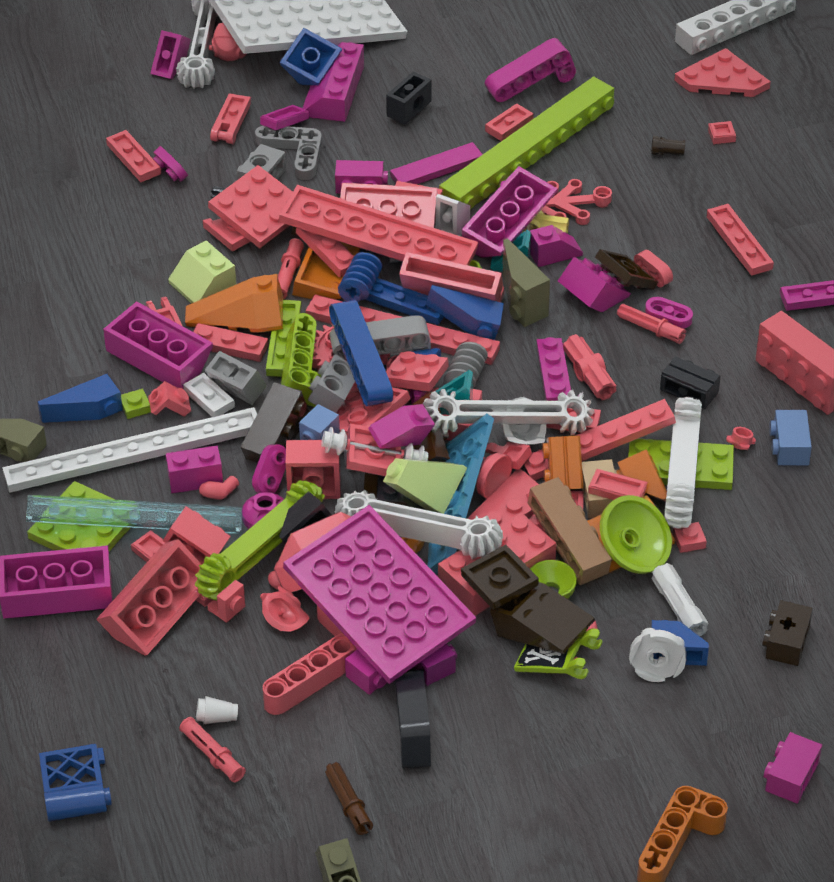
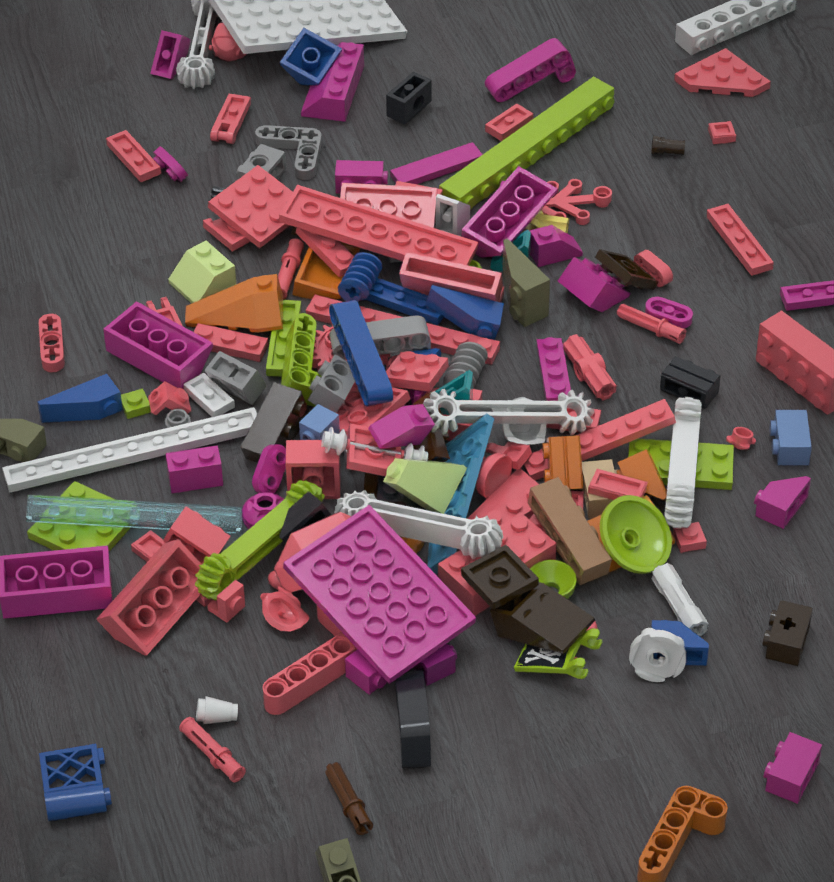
coral arm [199,476,239,500] -> none
dark pink tile [260,105,309,130] -> none
none -> coral beam [39,314,65,372]
none -> light grey plate [165,409,191,428]
none -> dark pink slope [754,476,811,529]

